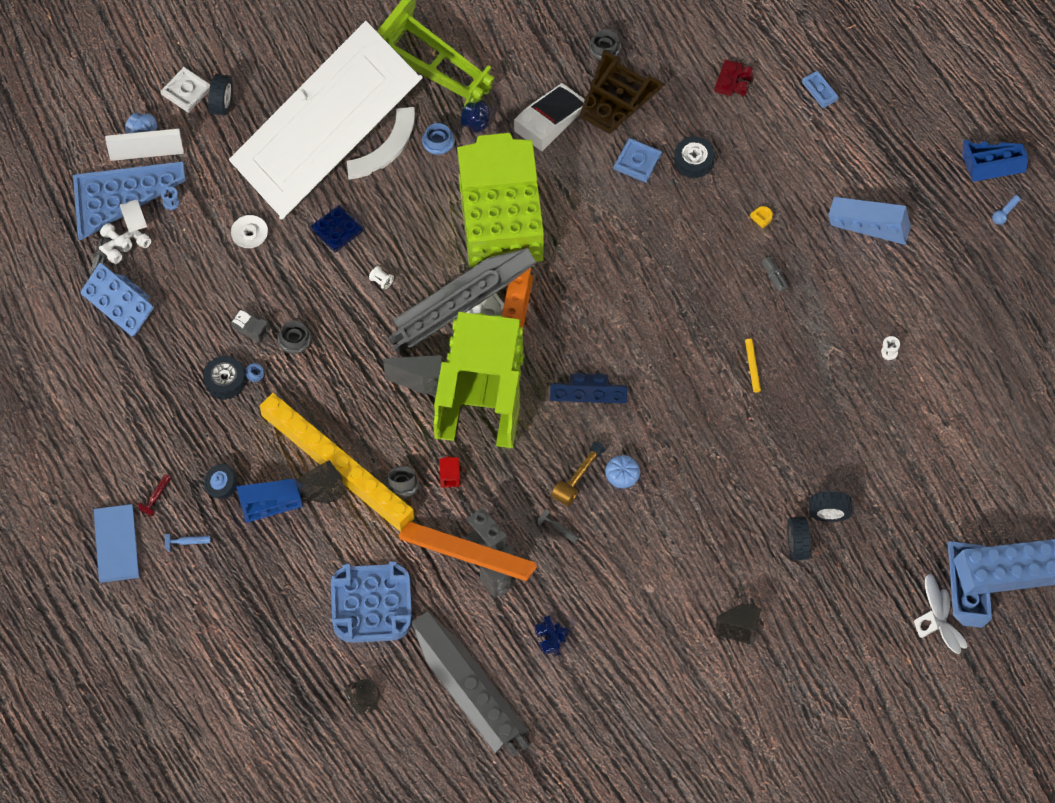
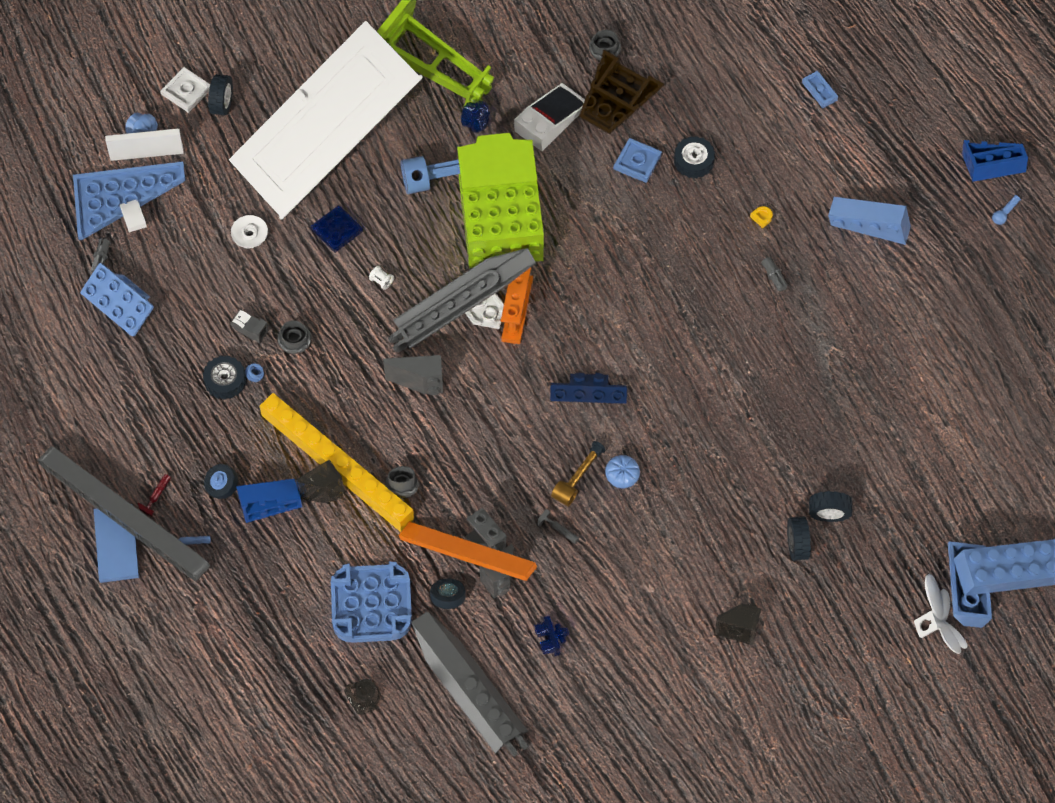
white piece [99,223,151,264] -> none
medium blue bush [161,187,180,210] -> none
white tile [347,107,415,180] -> none
medium blue piece [422,123,455,155] -> none
lime piece [433,312,524,448] -> none
red brick [439,456,460,488] -> none
dark red plate [714,59,753,97] -> none
yellow bar [745,339,761,392] -> none
white bush [881,336,900,360] -> none
none -> dark grey beam [37,446,210,581]
none -> medium blue piece [400,156,460,194]
none -> black wheel [430,578,466,609]

